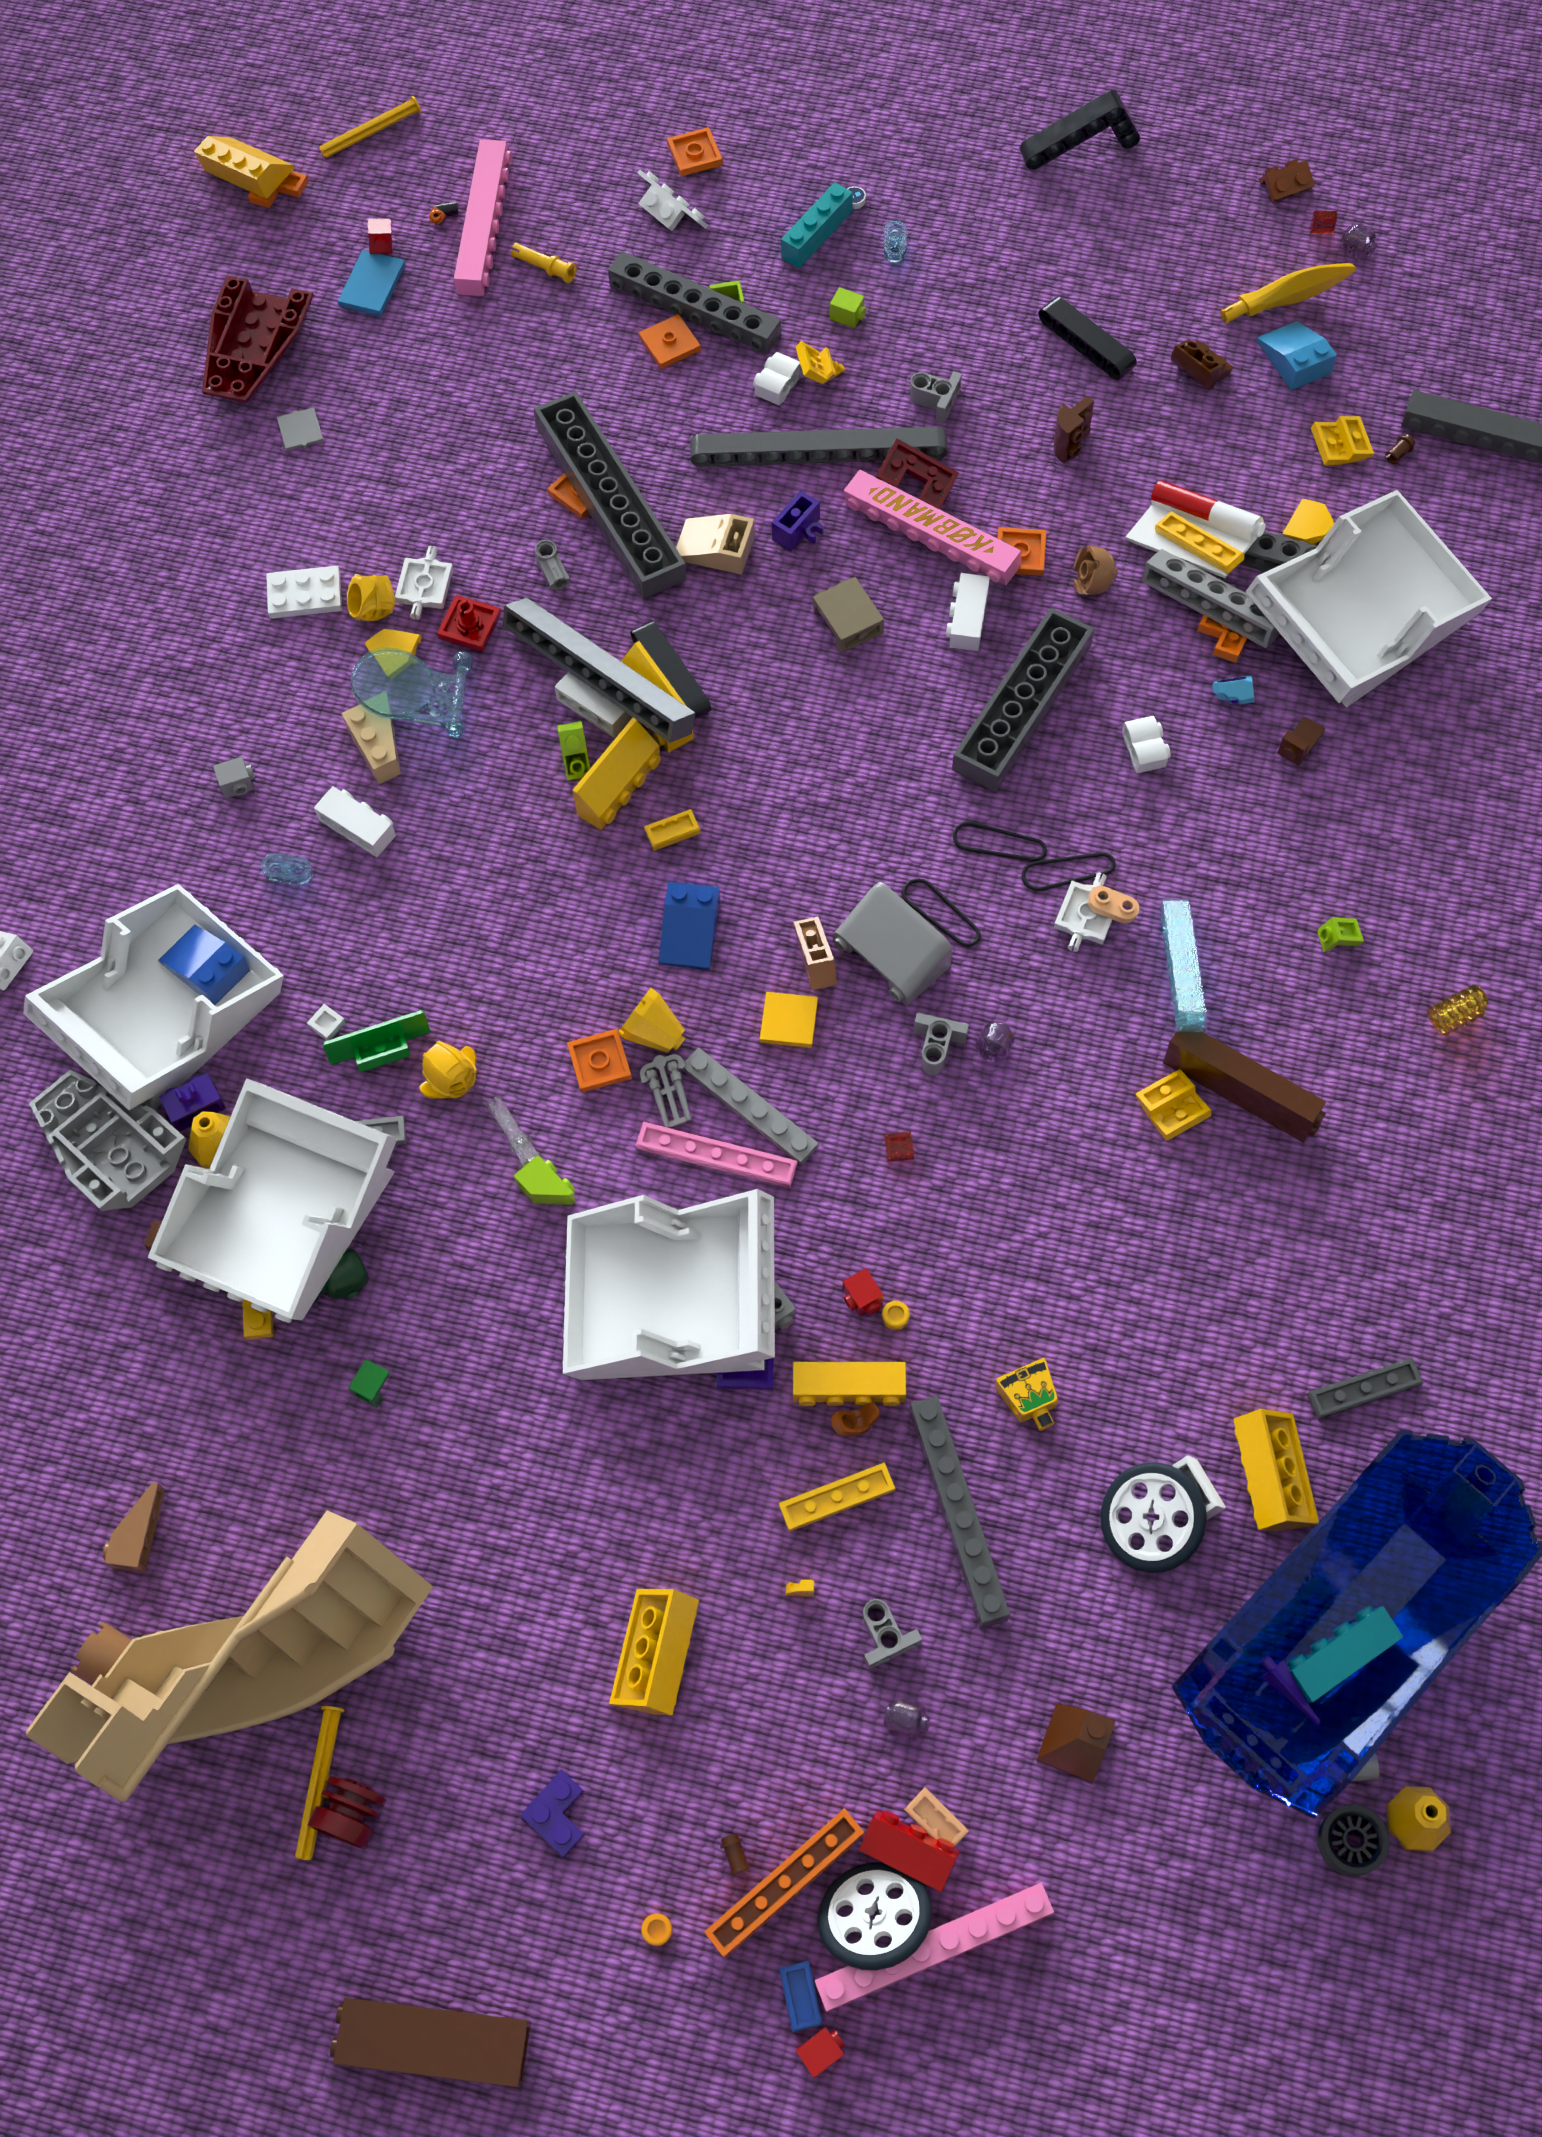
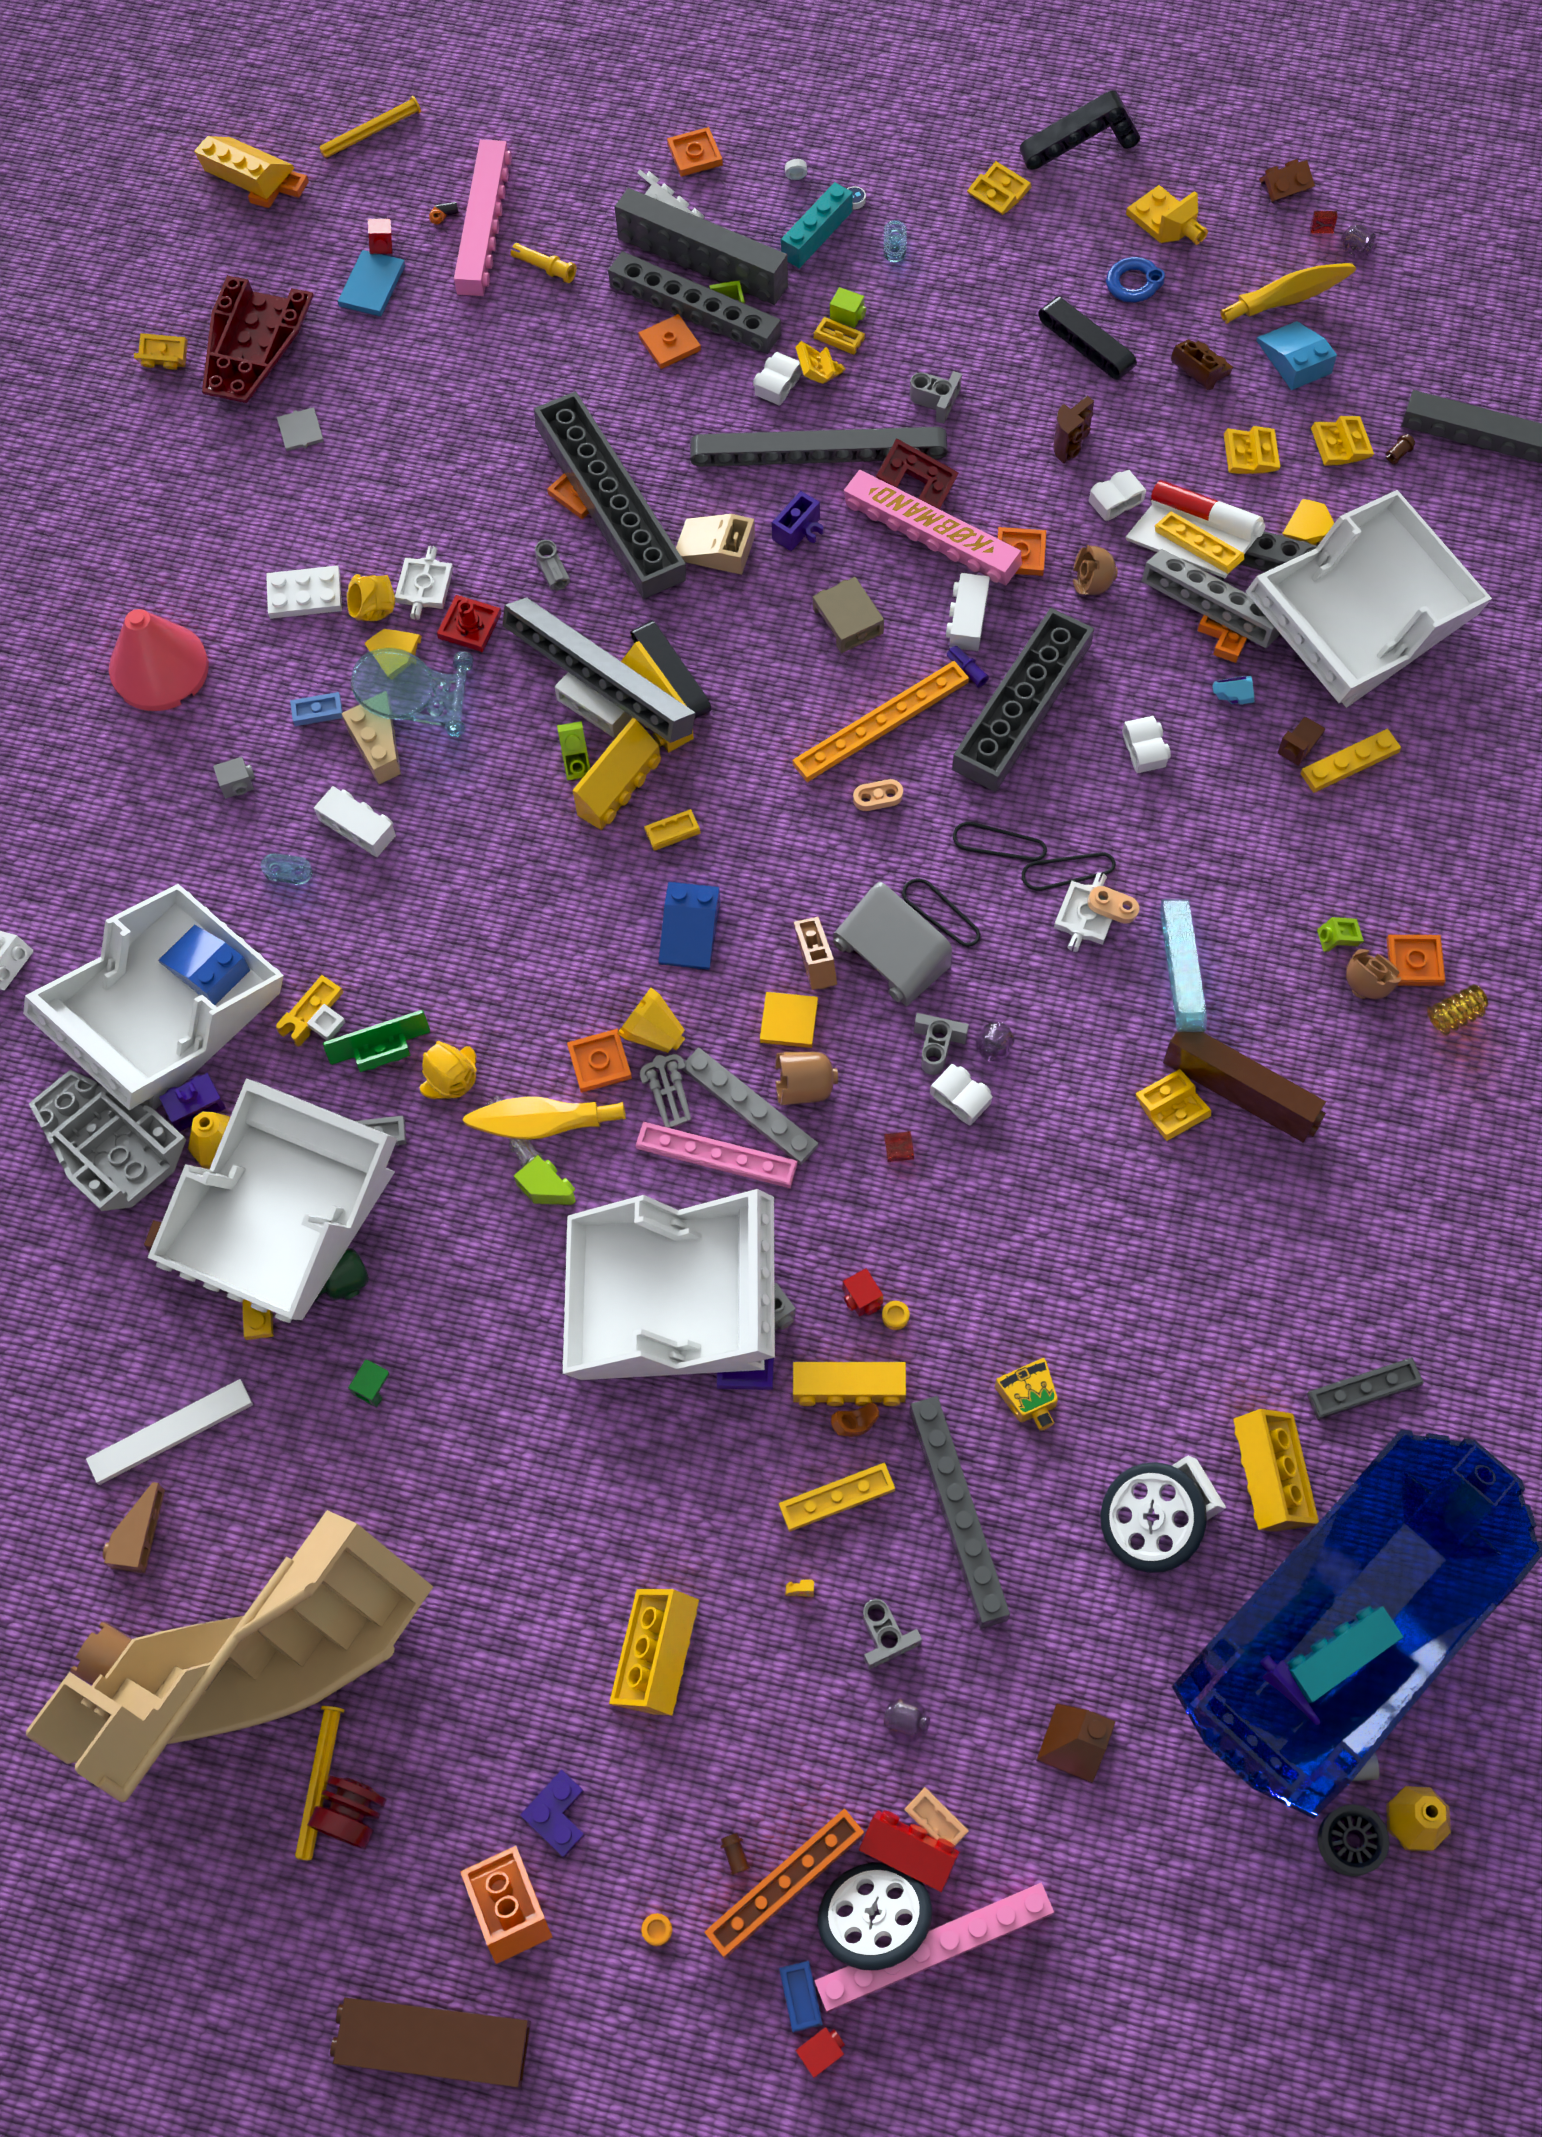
none -> white tile [86,1379,253,1485]
none -> coral cone [109,609,209,711]
none -> yellow bracket [134,333,188,370]
none -> yellow plate [276,975,344,1047]
none -> medium blue plate [290,692,343,726]
none -> orange slope [460,1846,553,1964]
none -> yellow animal [463,1097,626,1139]
none -> dark grey brick [614,188,788,305]
none -> medium nougat cylinder [775,1052,838,1105]
none -> white tile [785,159,807,180]
none -> light orange plate [792,661,969,782]
none -> yellow tile [814,317,865,355]
none -> light nougat plate [853,779,903,811]
none -> white brick [930,1064,993,1126]
none -> dark purple axle [947,646,989,688]
none -> yellow slope [967,161,1032,215]
none -> white brick [1089,470,1146,521]
none -> blue piece [1106,257,1165,303]
none -> yellow plate [1126,185,1208,245]
none -> yellow slope [1224,426,1280,474]
none -> yellow plate [1300,728,1401,793]
none -> medium nougat cylinder [1346,949,1401,999]
none -> orange plate [1386,935,1446,986]

